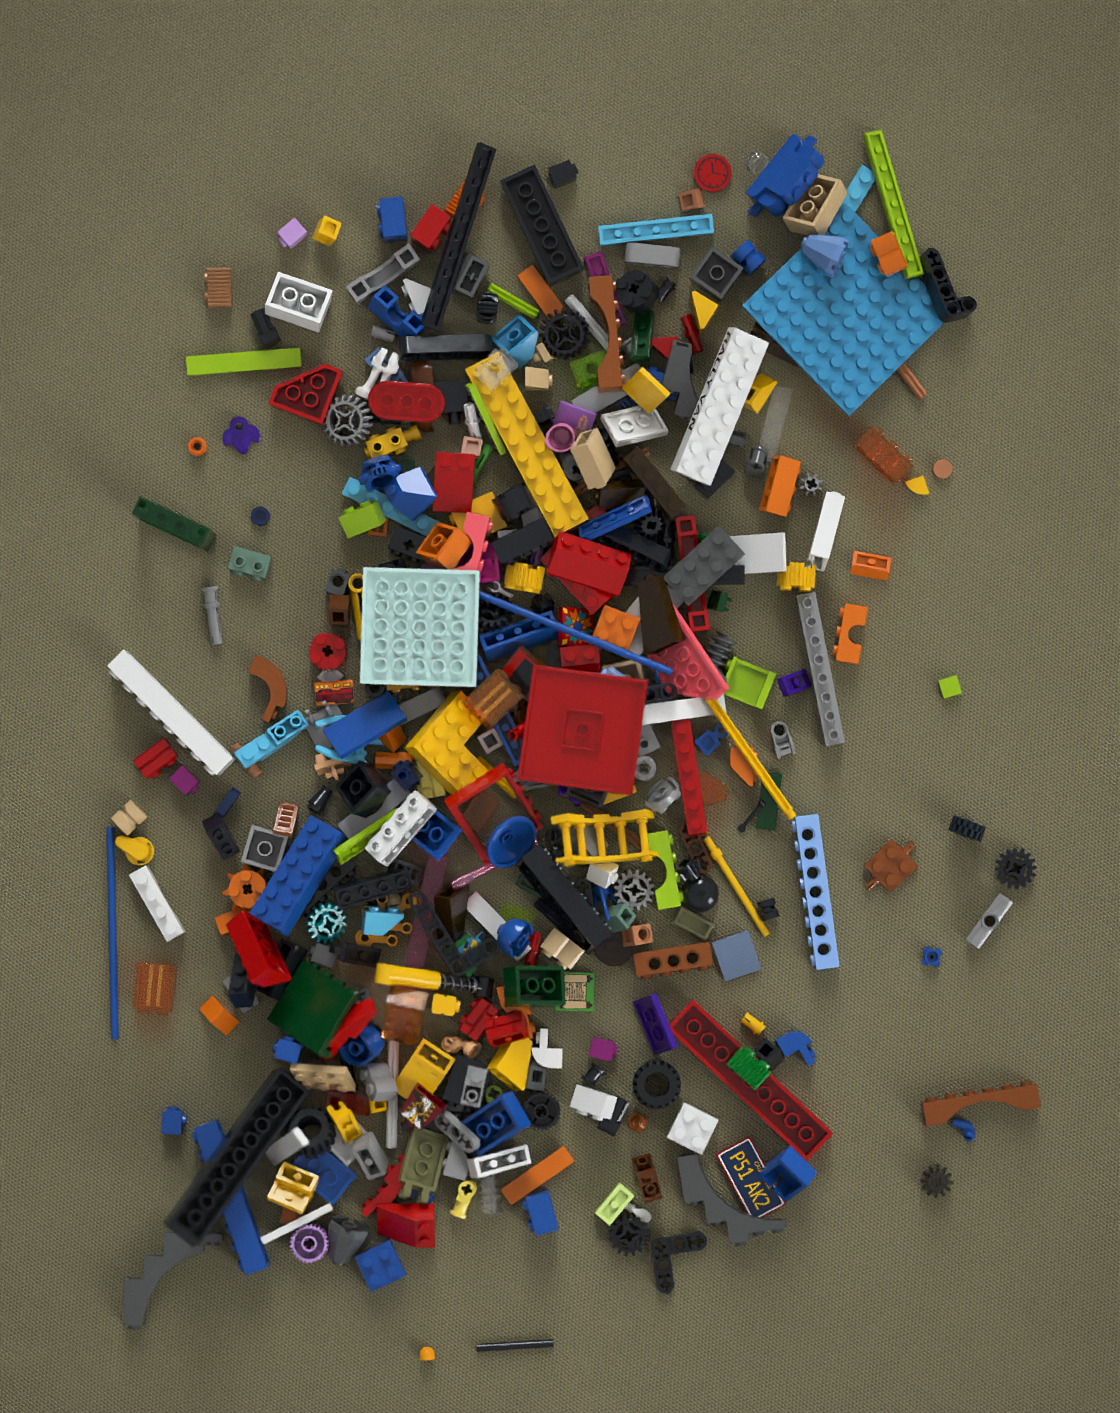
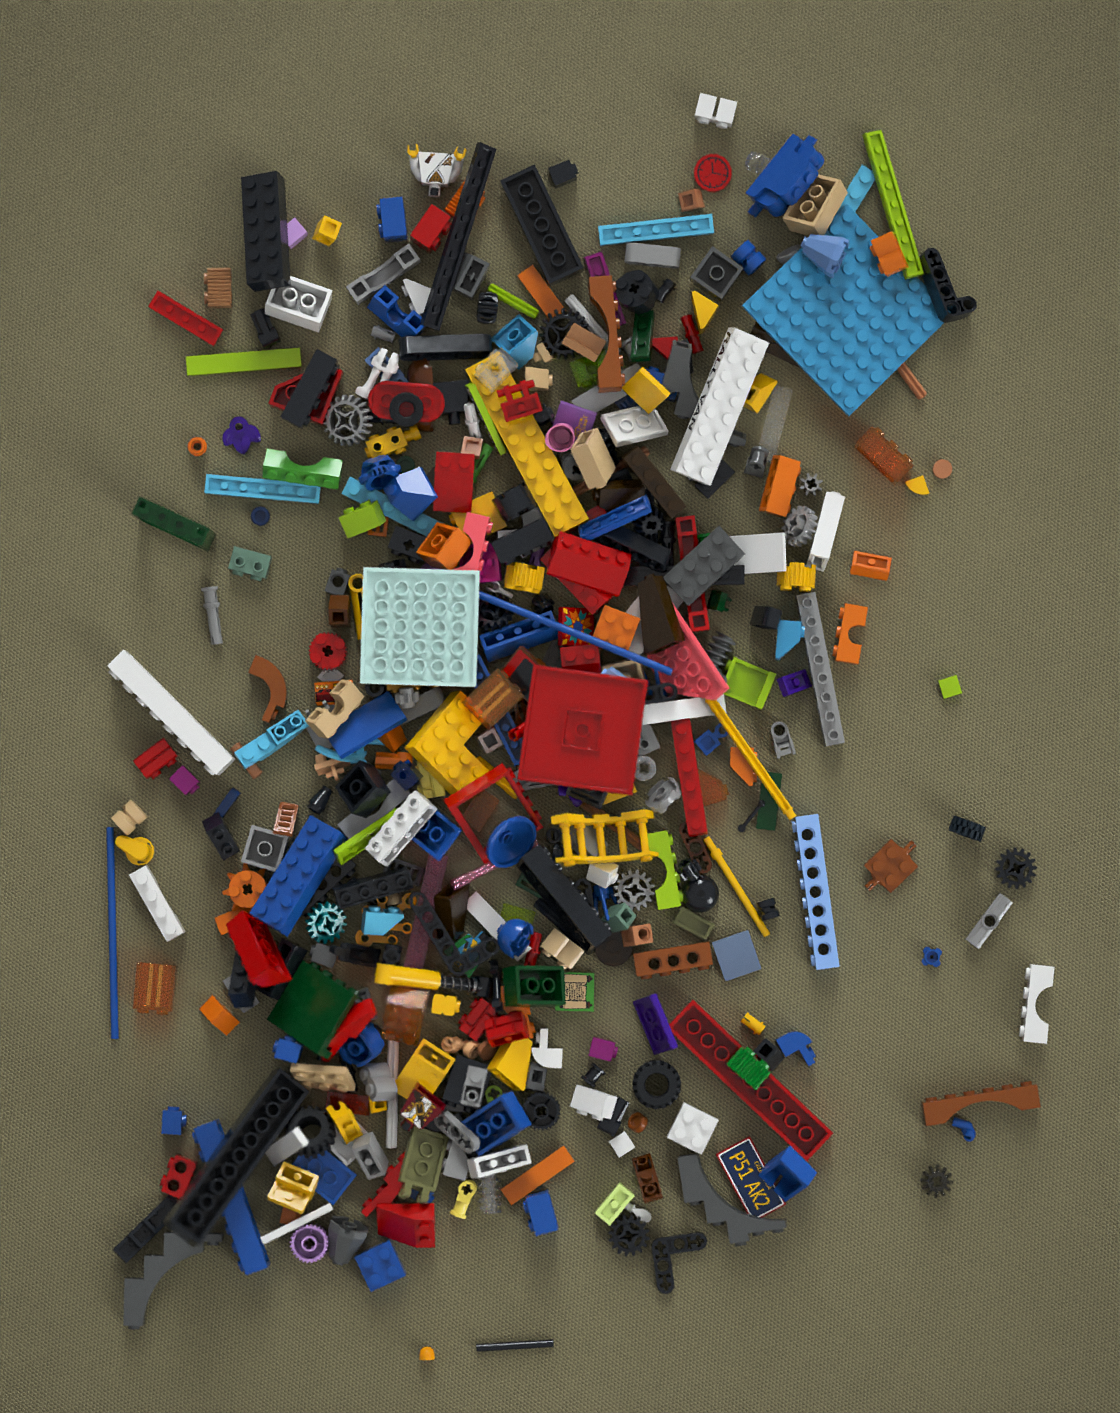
none -> black slope [112,1195,178,1264]
none -> red plate [148,291,224,347]
none -> red brick [160,1154,198,1199]
none -> medium azure plate [204,474,321,504]
none -> black brick [241,171,291,292]
none -> bright green arch [263,448,343,489]
none -> black brick [280,349,339,429]
none -> tan arch [305,679,364,739]
none -> black piece [382,943,403,966]
none -> black tyre [389,392,424,427]
none -> light grey gear [395,687,419,708]
none -> white torso [407,144,467,197]
none -> nougat tile [477,1040,497,1060]
none -> black bar [489,959,503,1012]
none -> red plate [496,379,543,422]
none -> medium nougat panel [562,323,606,362]
none -> white tile [609,1131,635,1158]
none -> white piece [694,93,737,129]
none -> black beam [750,606,783,630]
none -> dark azure slope [775,620,805,661]
none -> light grey piece [776,244,801,264]
none -> light grey gear [781,505,818,547]
none -> white arch [1019,964,1055,1044]

